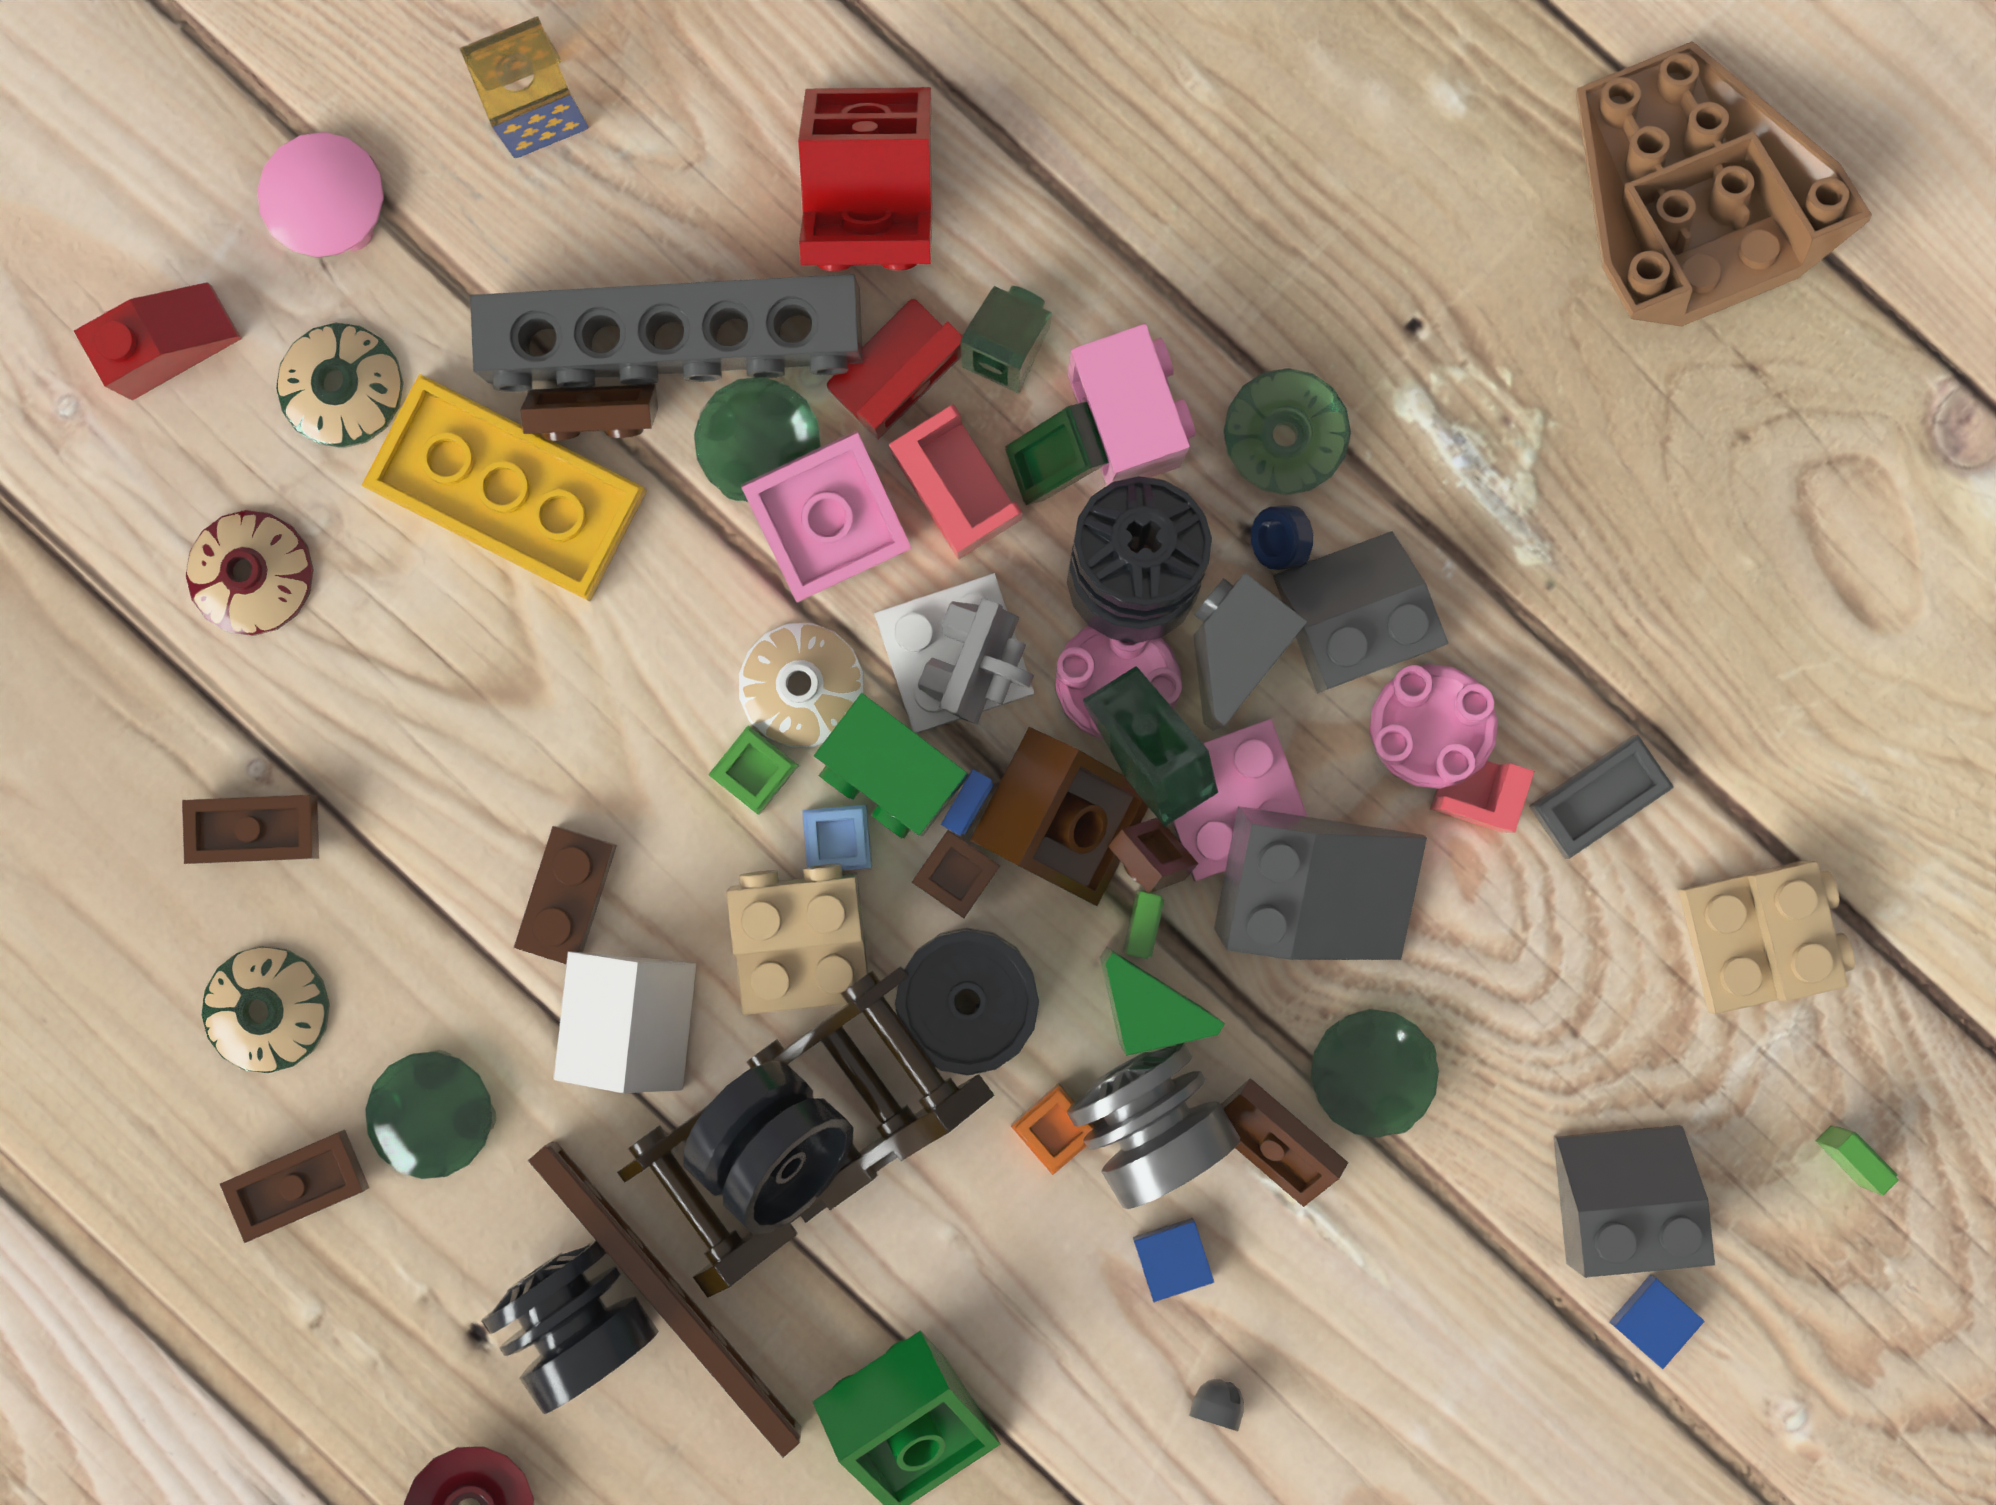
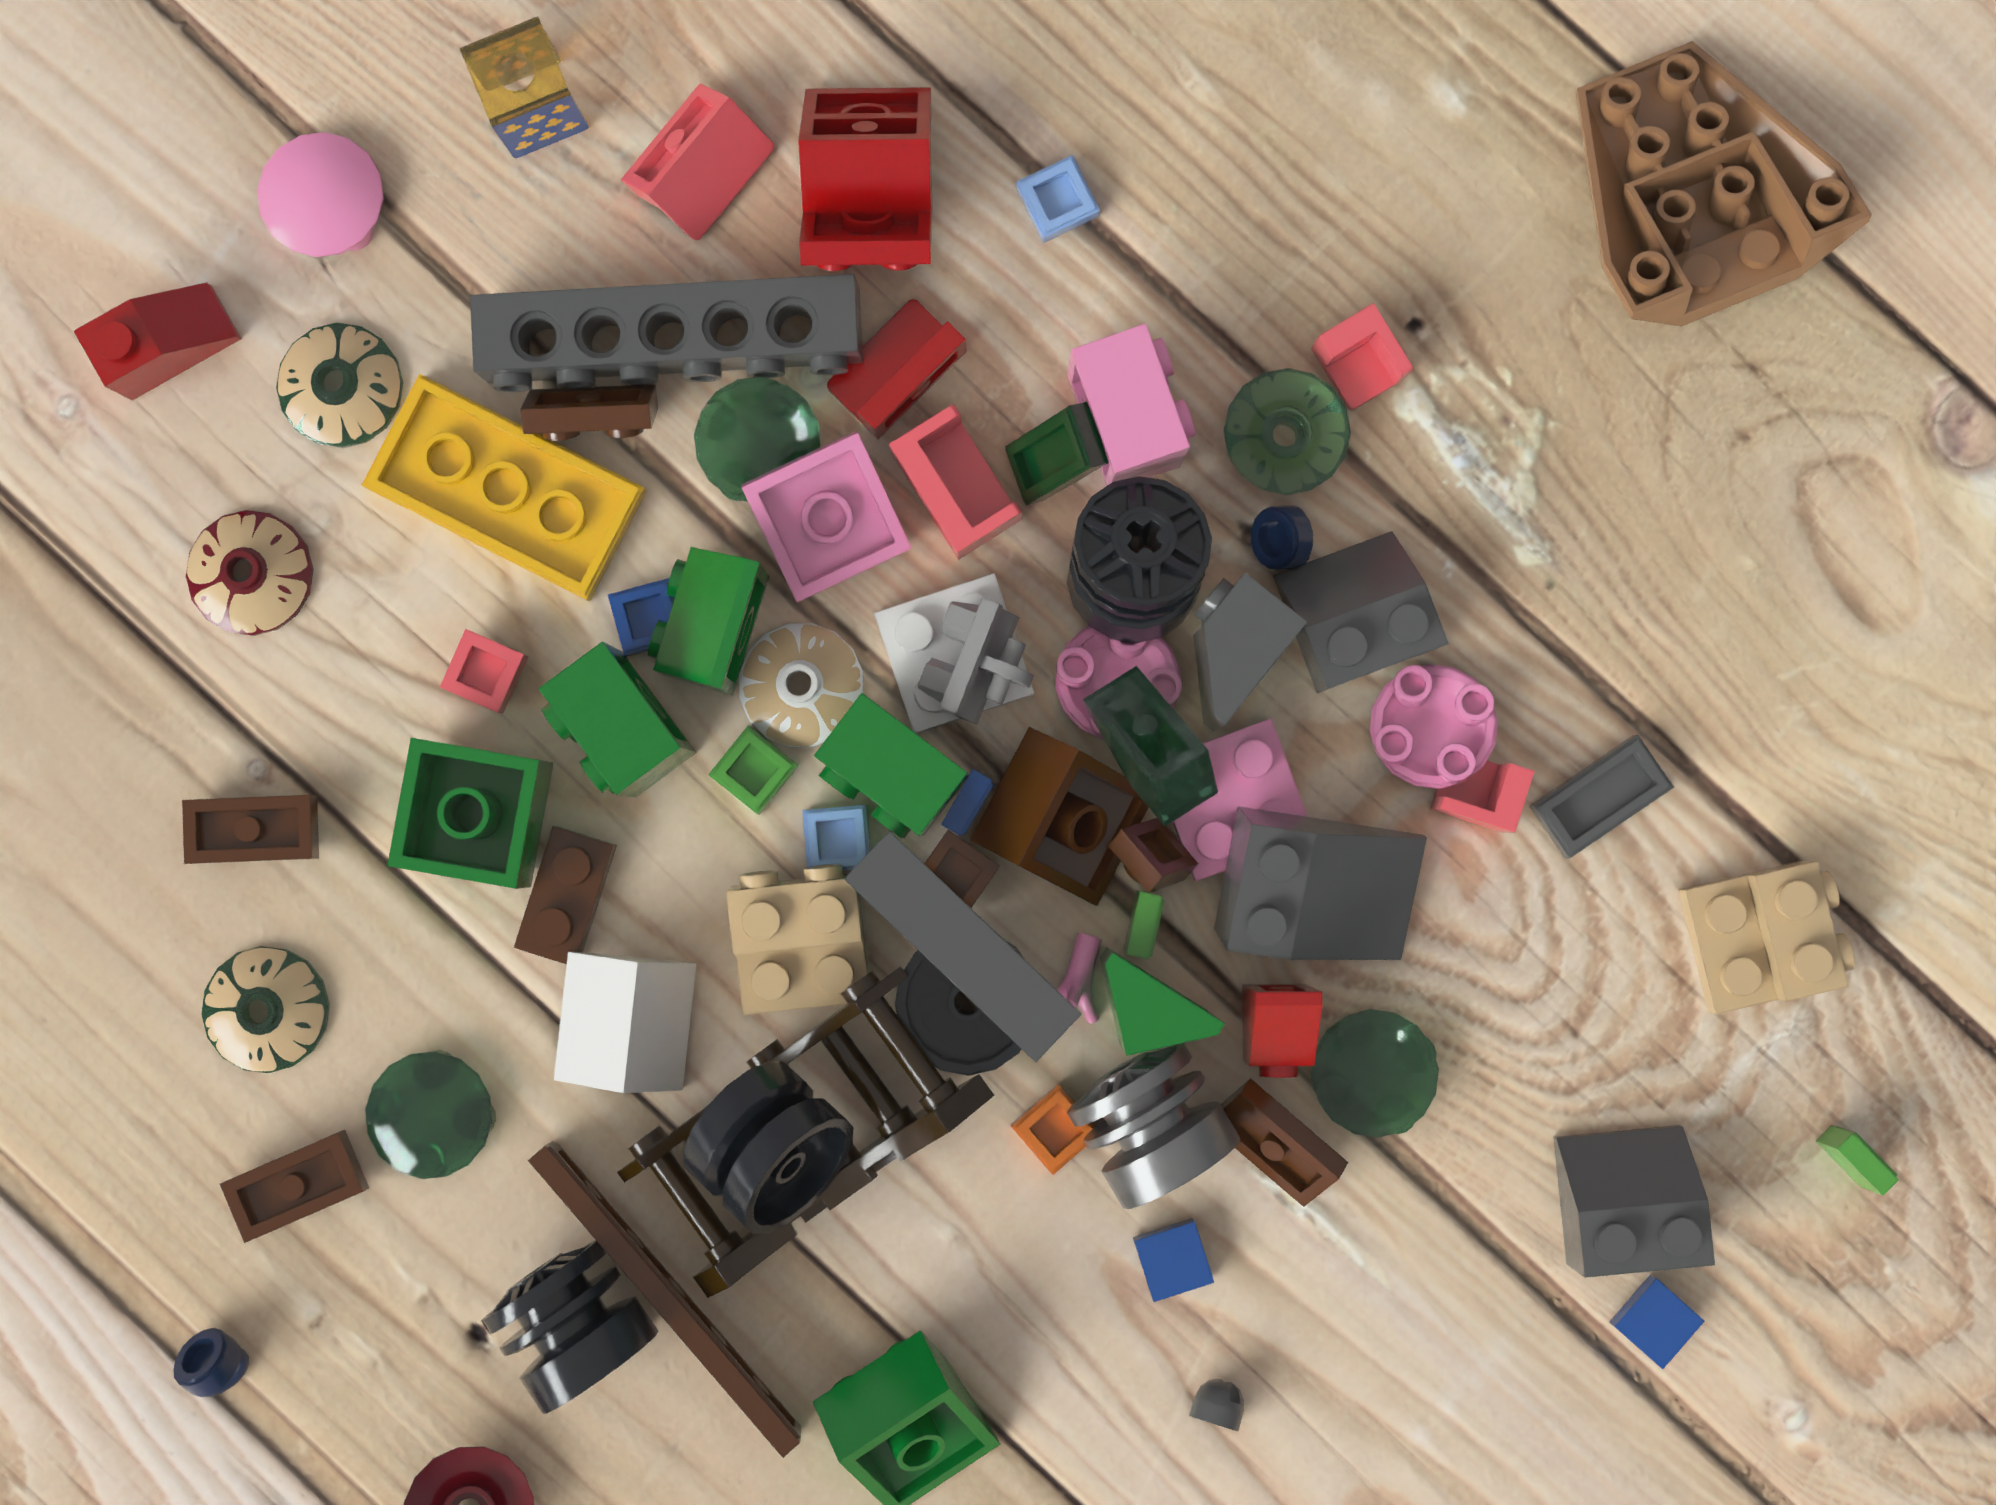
clear green slope [960,286,1052,394] -> none
none -> dark blue tile [173,1328,249,1397]
none -> green brick [387,738,554,889]
none -> coral plate [440,629,529,714]
none -> green brick [538,641,697,798]
none -> blue tile [608,578,675,657]
none -> coral panel [620,83,774,240]
none -> green slope [648,547,770,696]
none -> dark grey tile [844,831,1082,1062]
none -> light blue tile [1016,155,1100,243]
none -> bright pink bar [1057,933,1102,1024]
none -> red slope [1242,984,1323,1078]
none -> coral panel [1311,303,1413,410]

